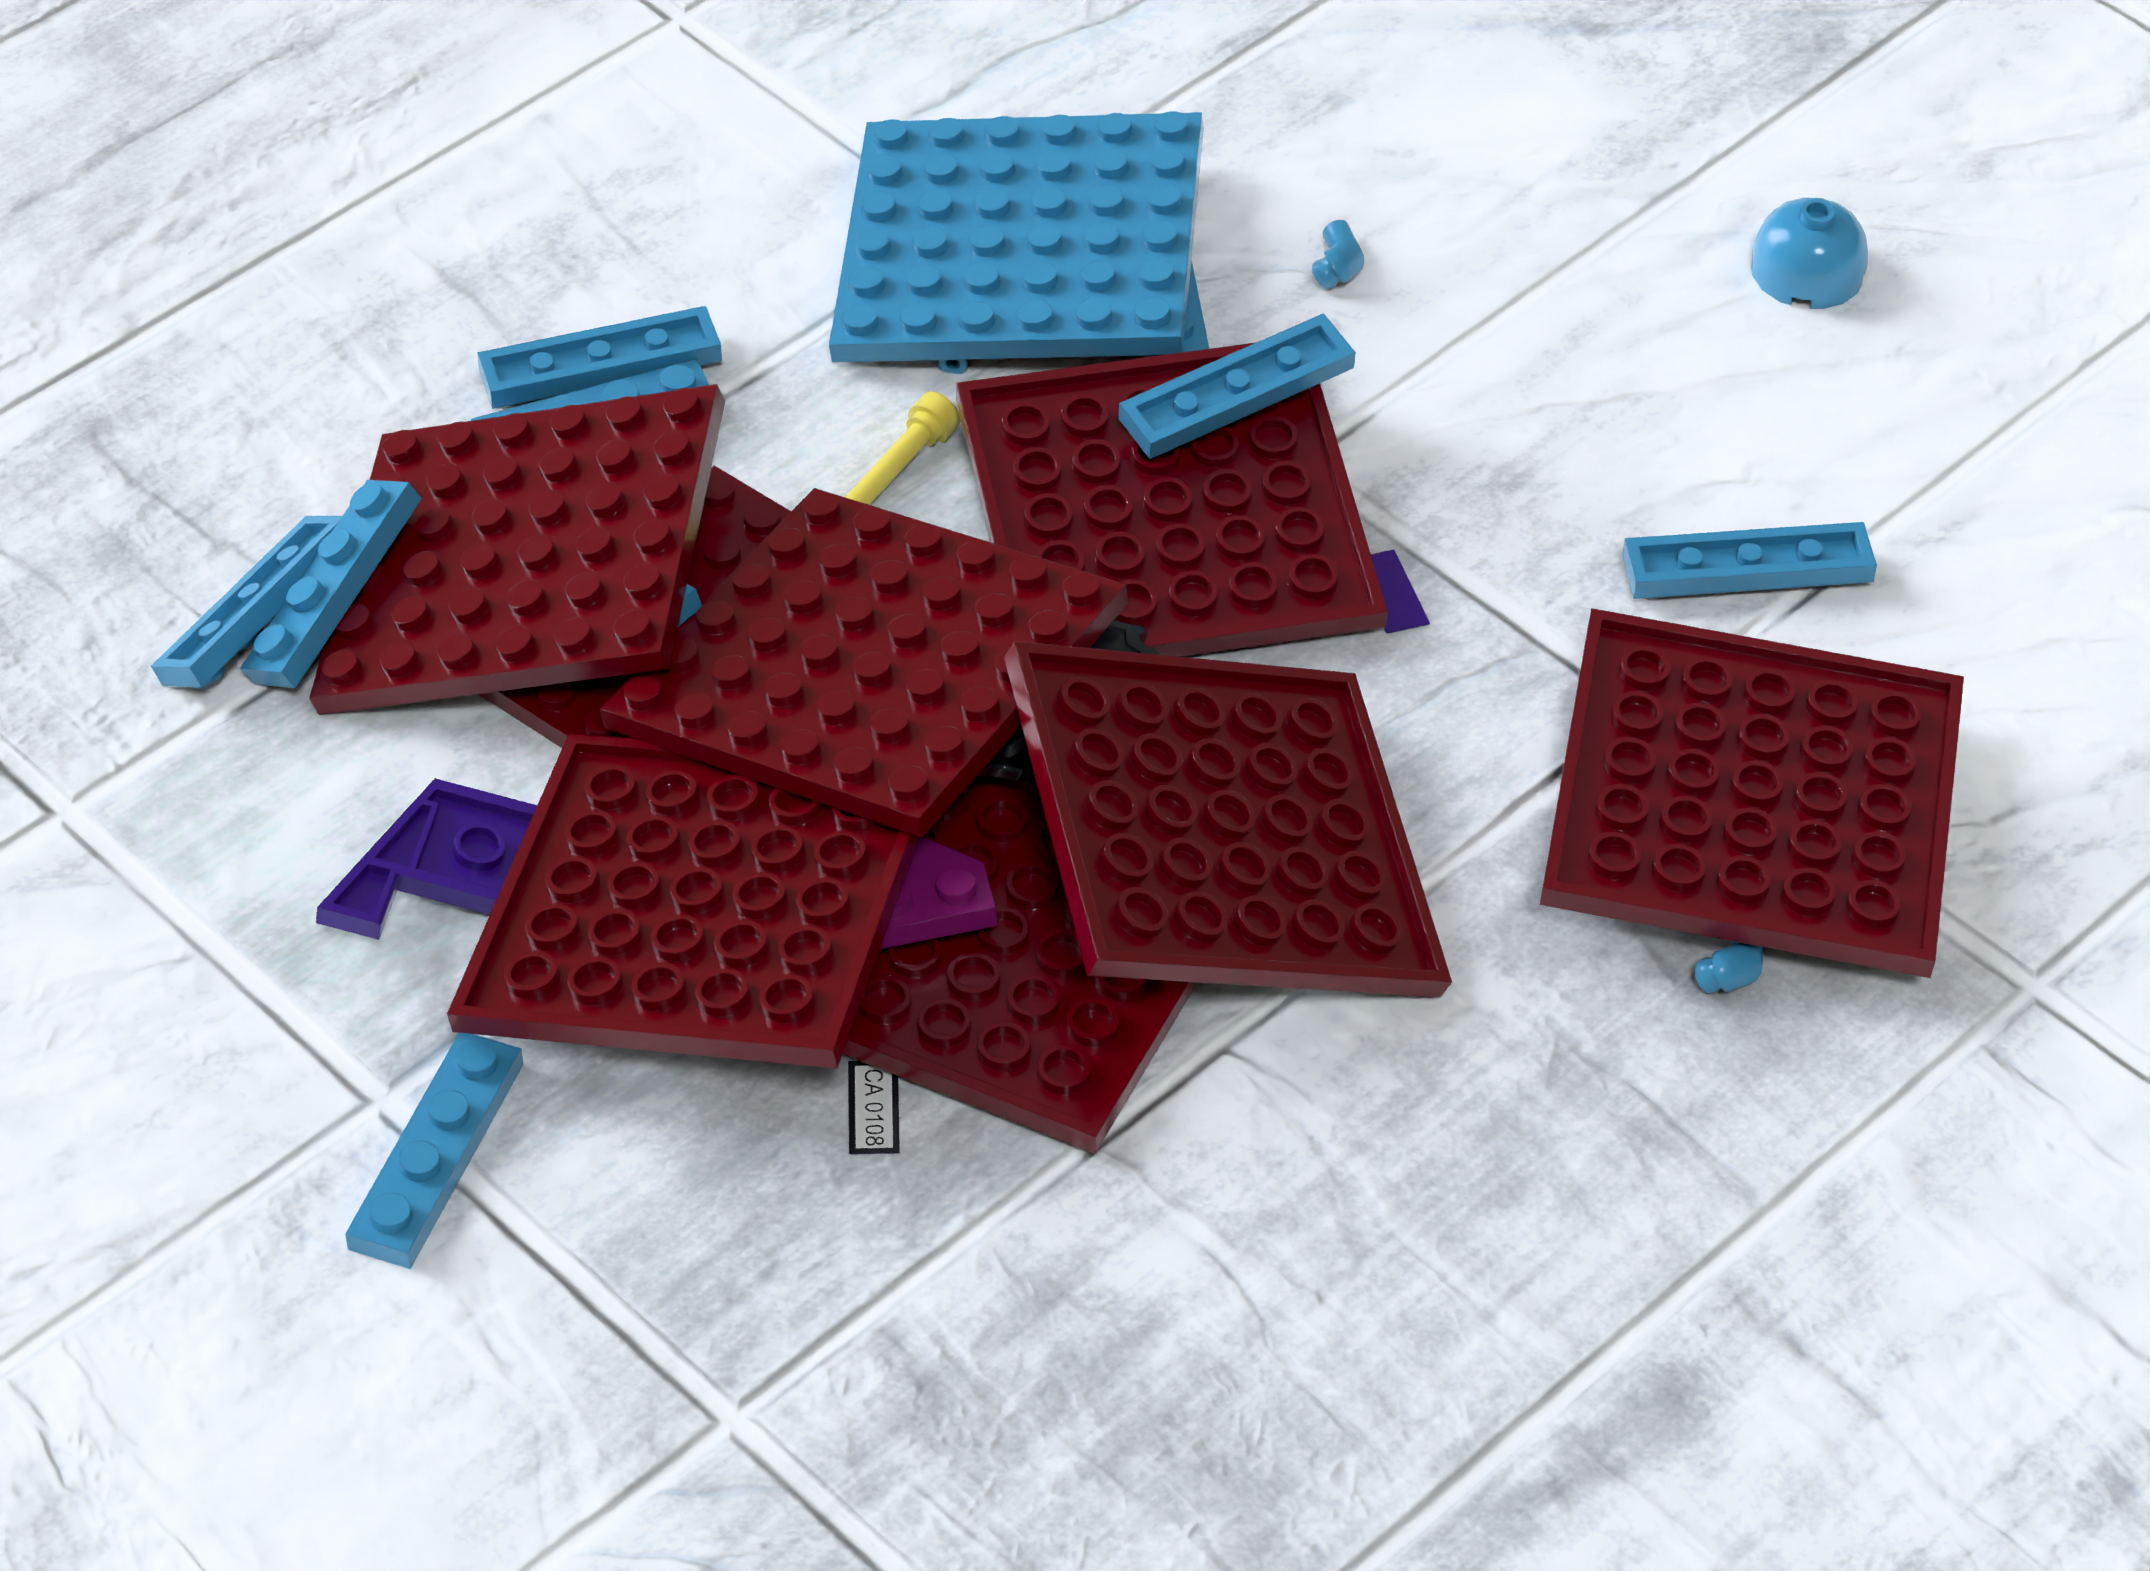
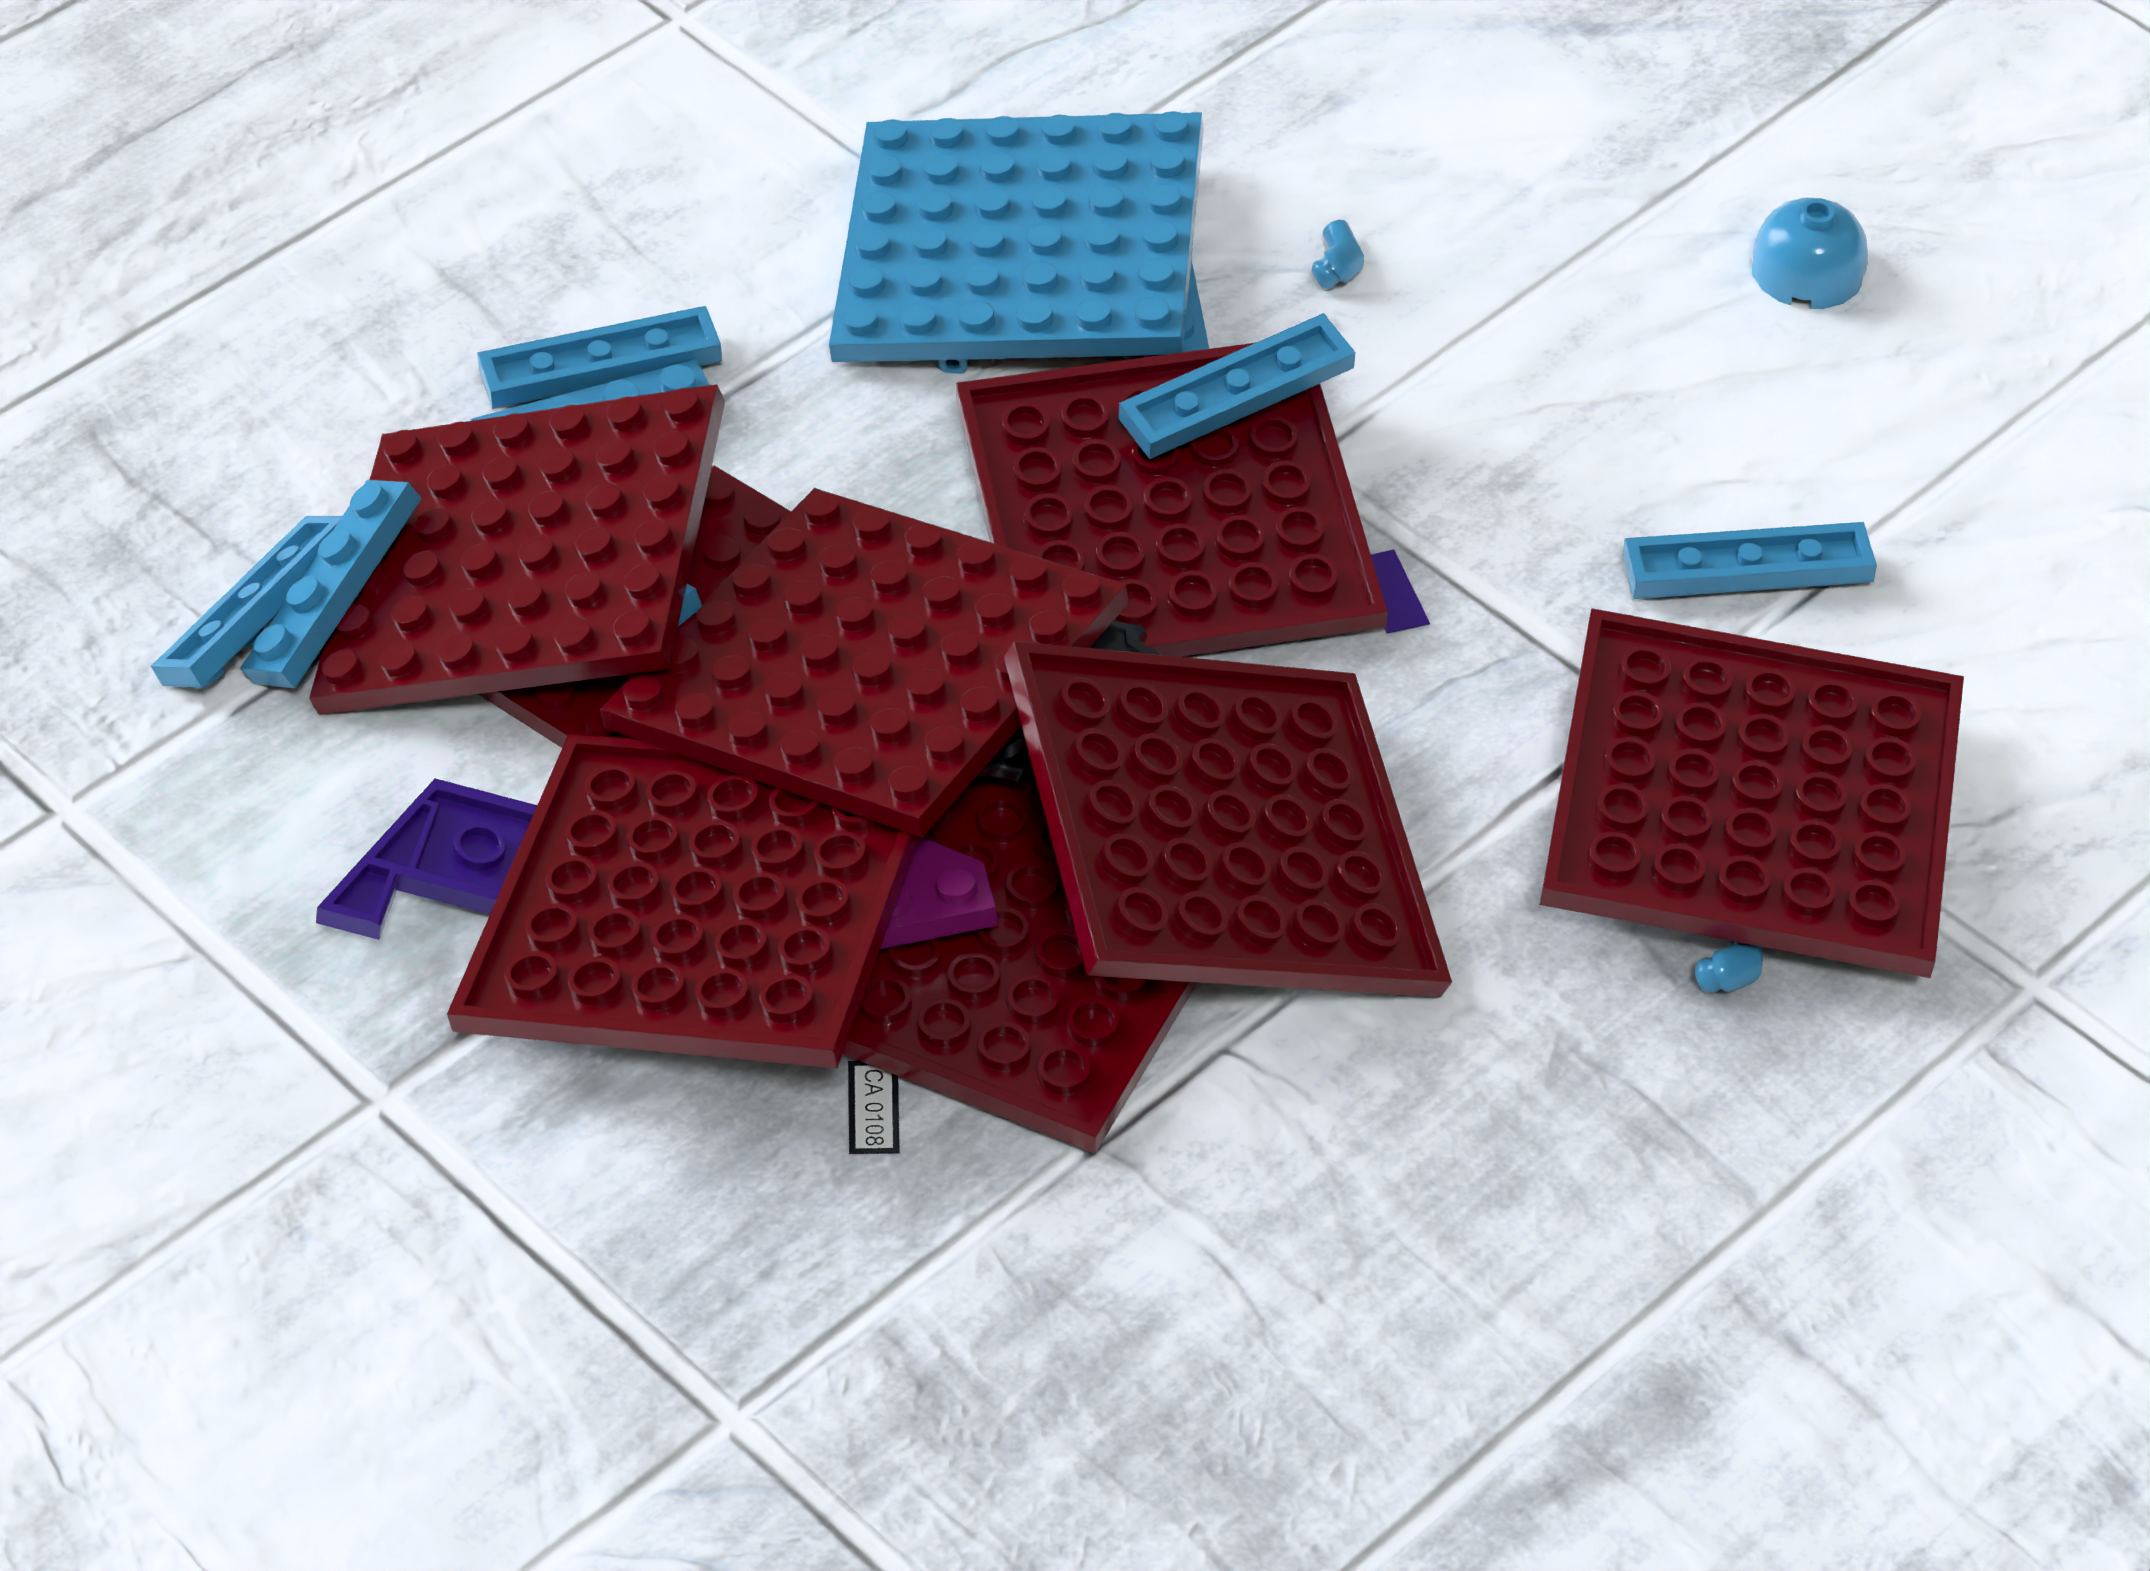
dark azure plate [345,1033,523,1269] -> none
light yellow piece [845,391,961,505] -> none

